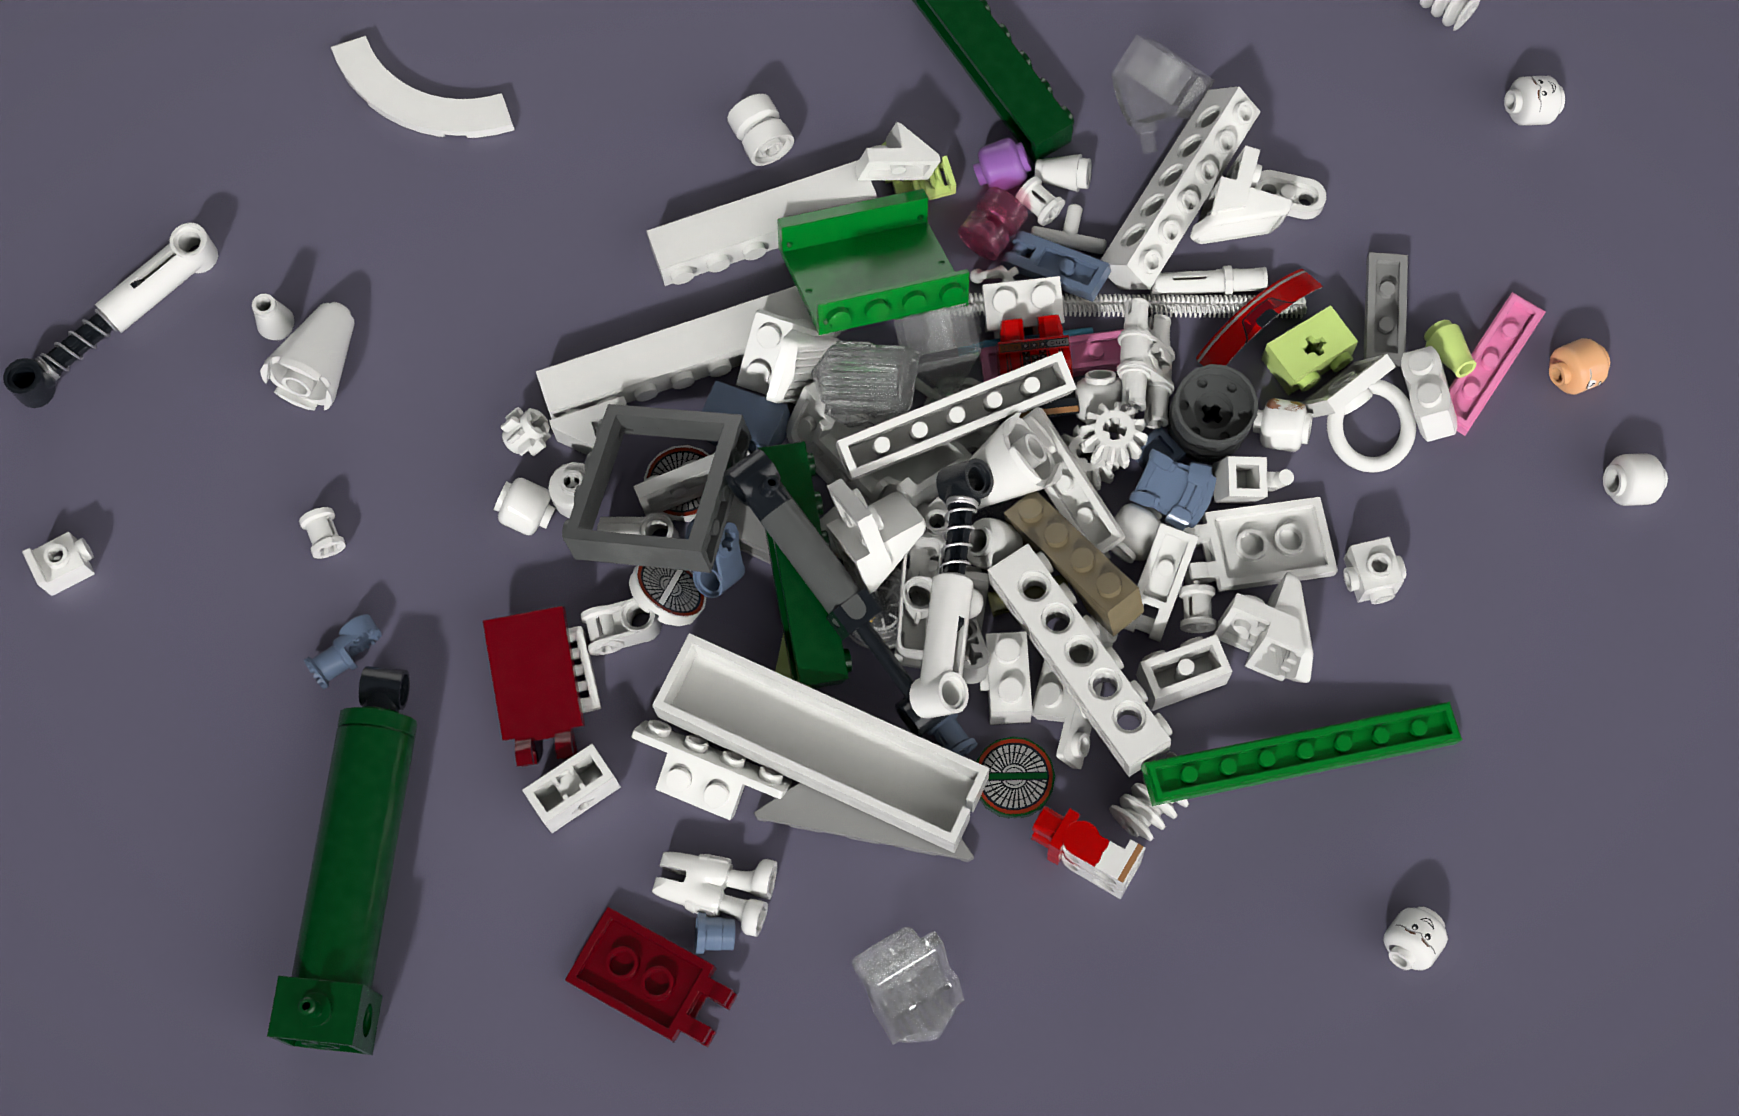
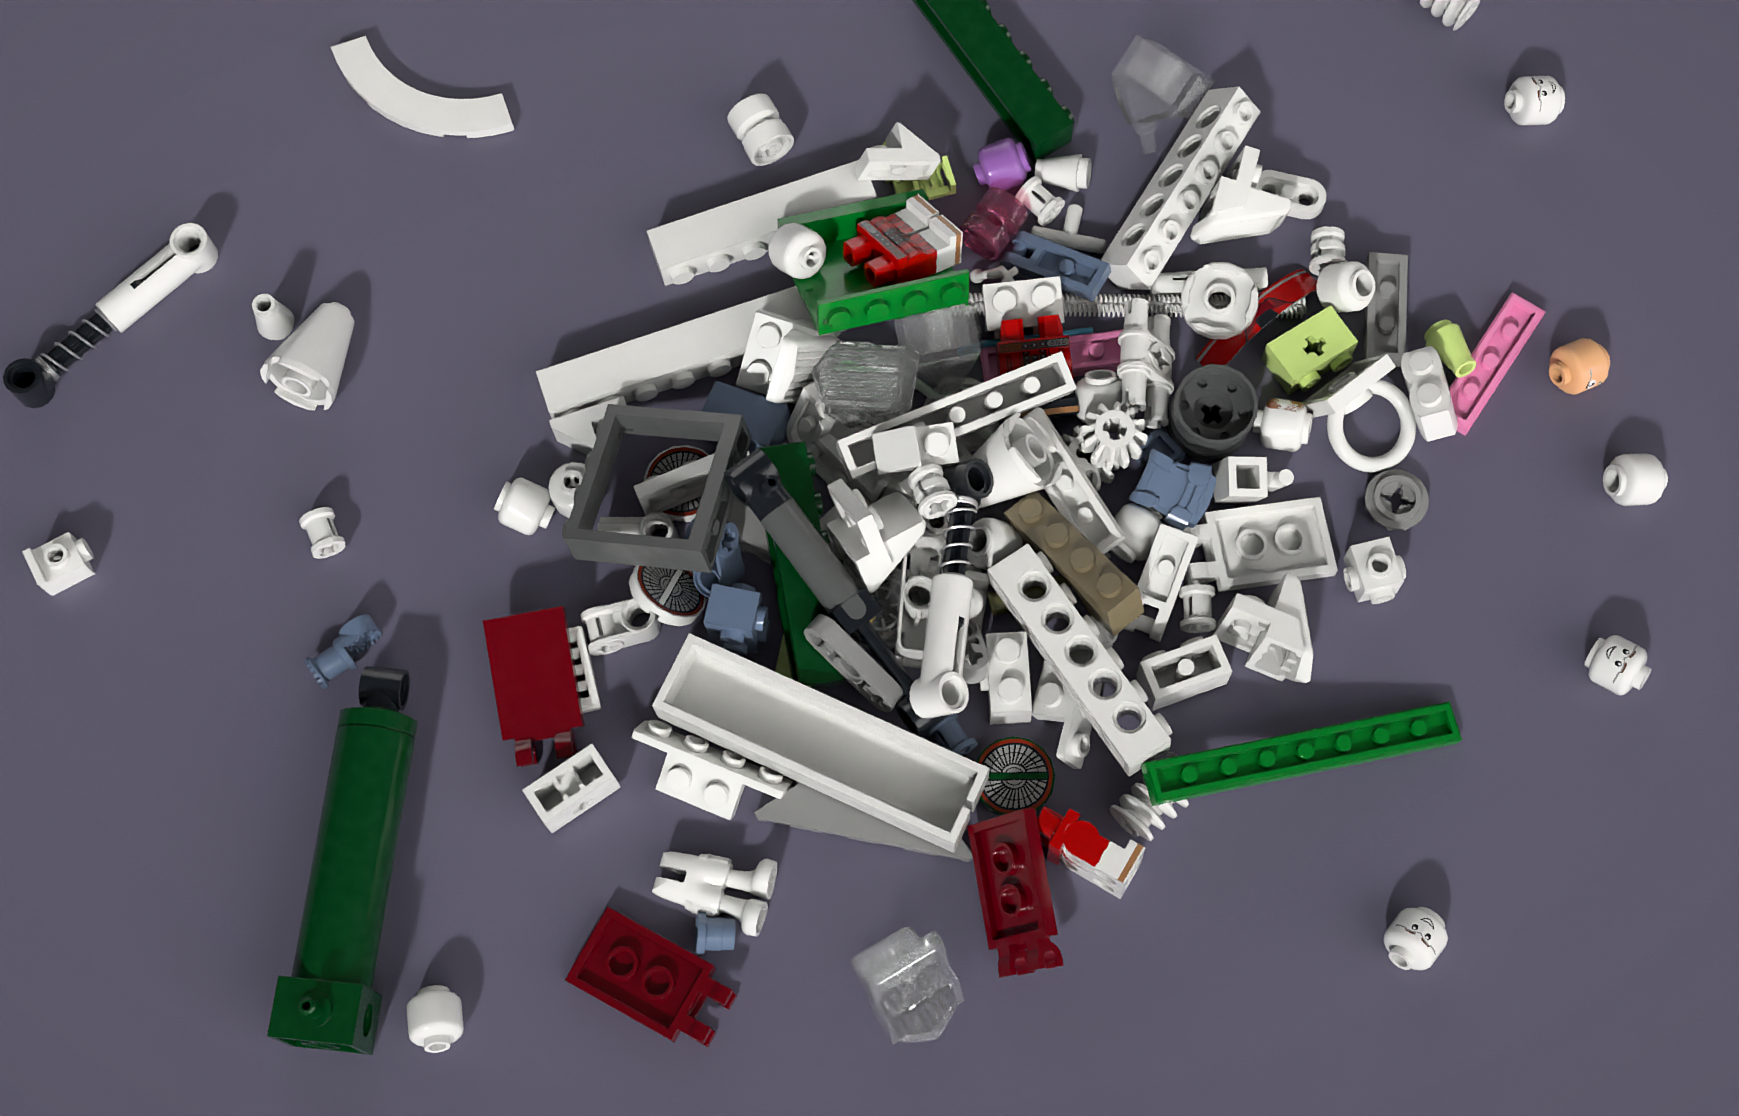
white gear [501,407,551,456] -> none
none -> white head [406,985,464,1053]
none -> sand blue brick [703,583,771,656]
none -> white head [769,223,826,279]
none -> light grey beam [804,614,904,713]
none -> hips [843,194,963,288]
none -> white slope [872,422,959,475]
none -> white bush [908,464,958,519]
none -> dark red tile [967,808,1064,978]
none -> white tile [1181,262,1258,339]
none -> white bush [1309,226,1347,276]
none -> white head [1316,261,1375,313]
none -> light grey gear [1364,469,1429,531]
none -> white head [1584,635,1651,695]

